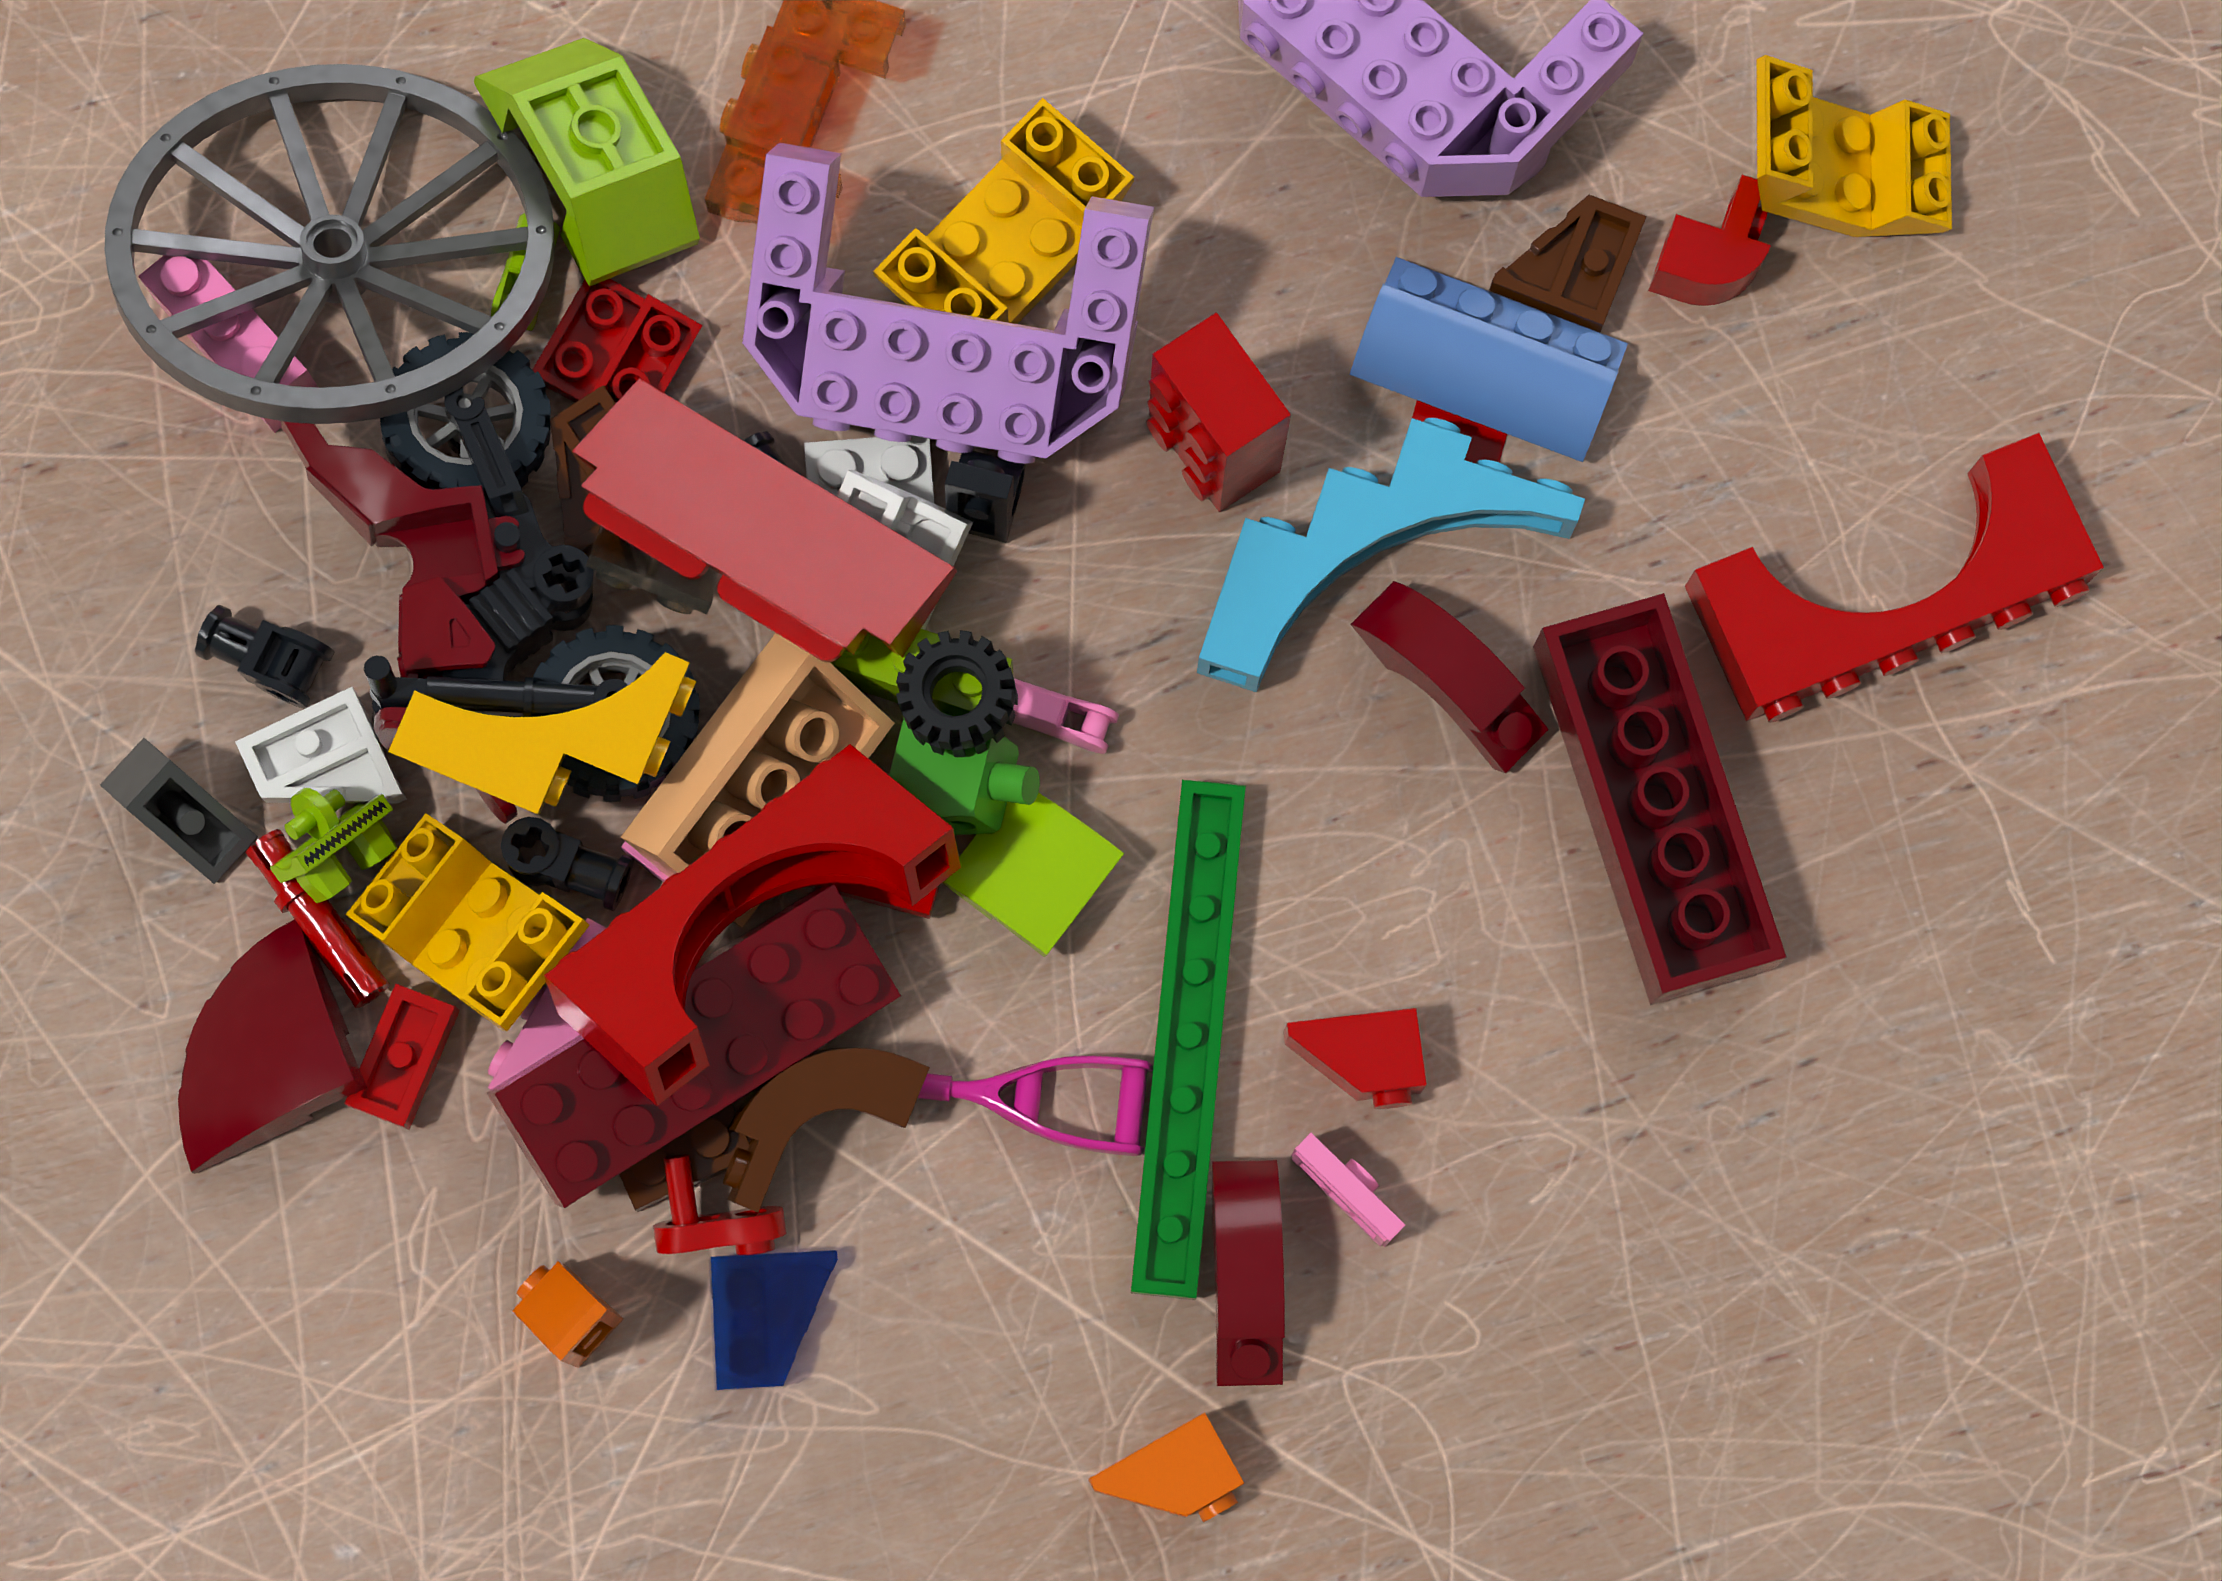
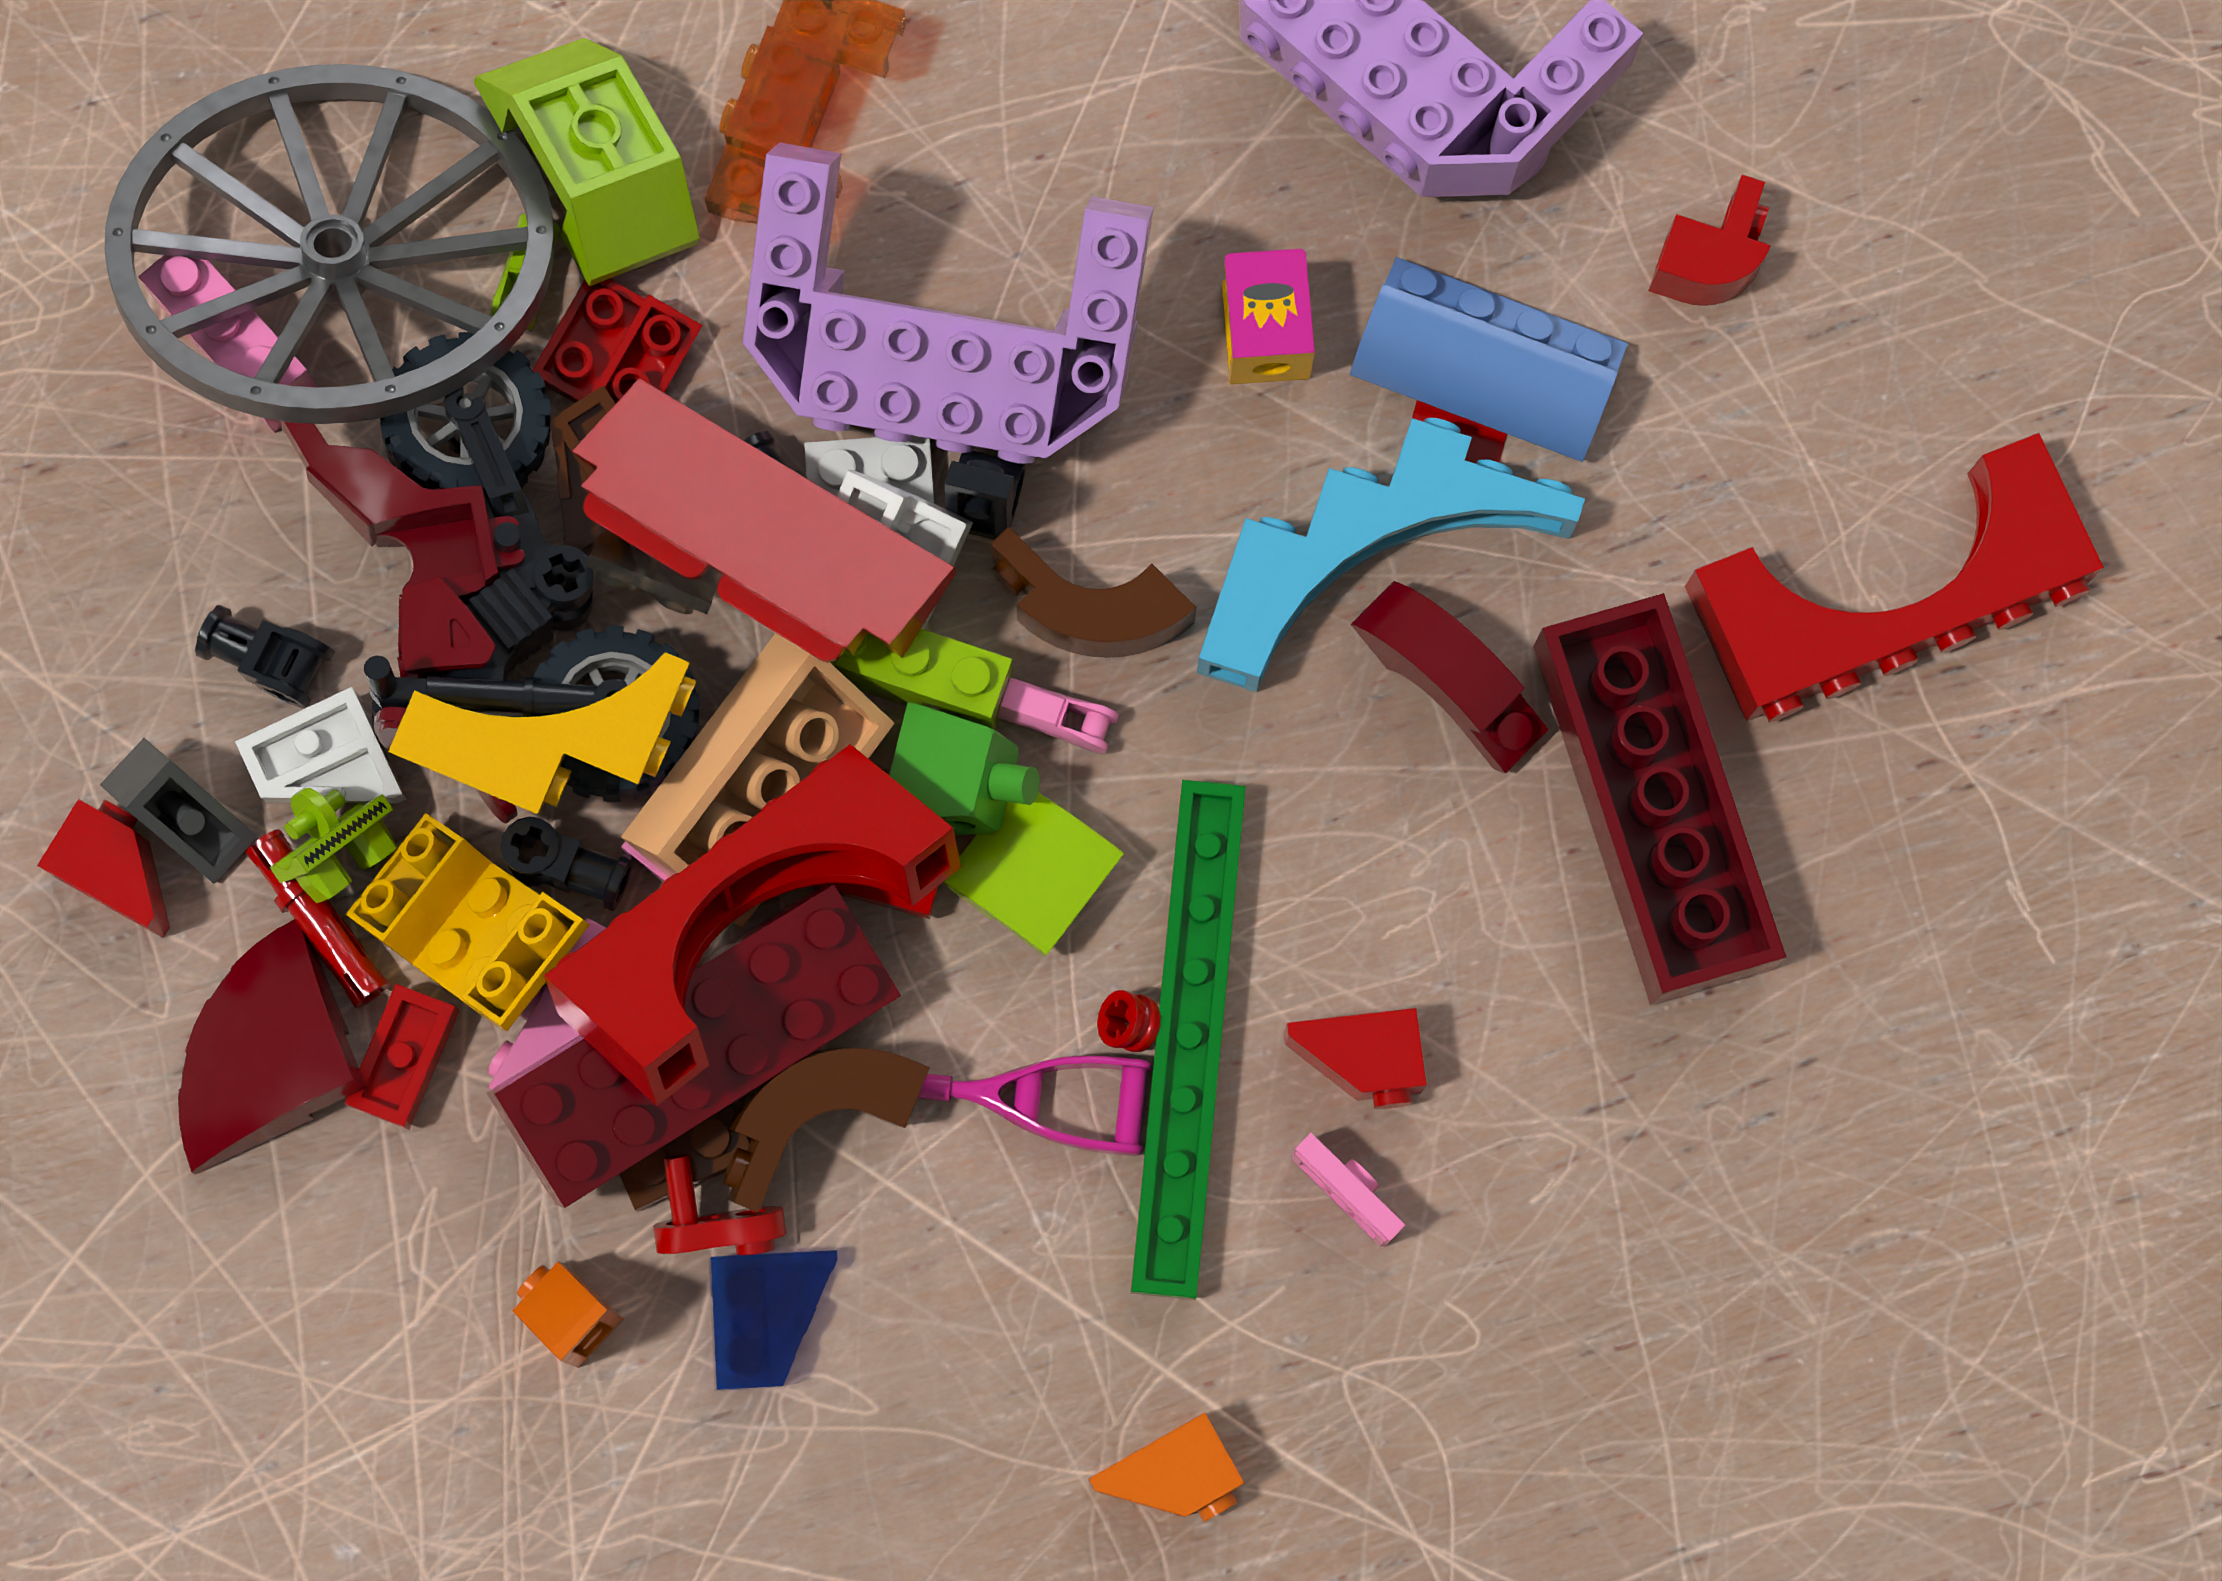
yellow slope [873,98,1134,324] -> none
black tyre [896,630,1018,757] -> none
red brick [1146,312,1291,512] -> none
dark red arch [1212,1160,1285,1386] -> none
reddish brown wing [1489,194,1647,333] -> none
yellow slope [1756,55,1952,237] -> none
none -> red slope [37,799,170,938]
none -> reddish brown arch [990,527,1197,658]
none -> red bush [1097,990,1160,1052]
none -> dark pink piece [1221,249,1315,385]

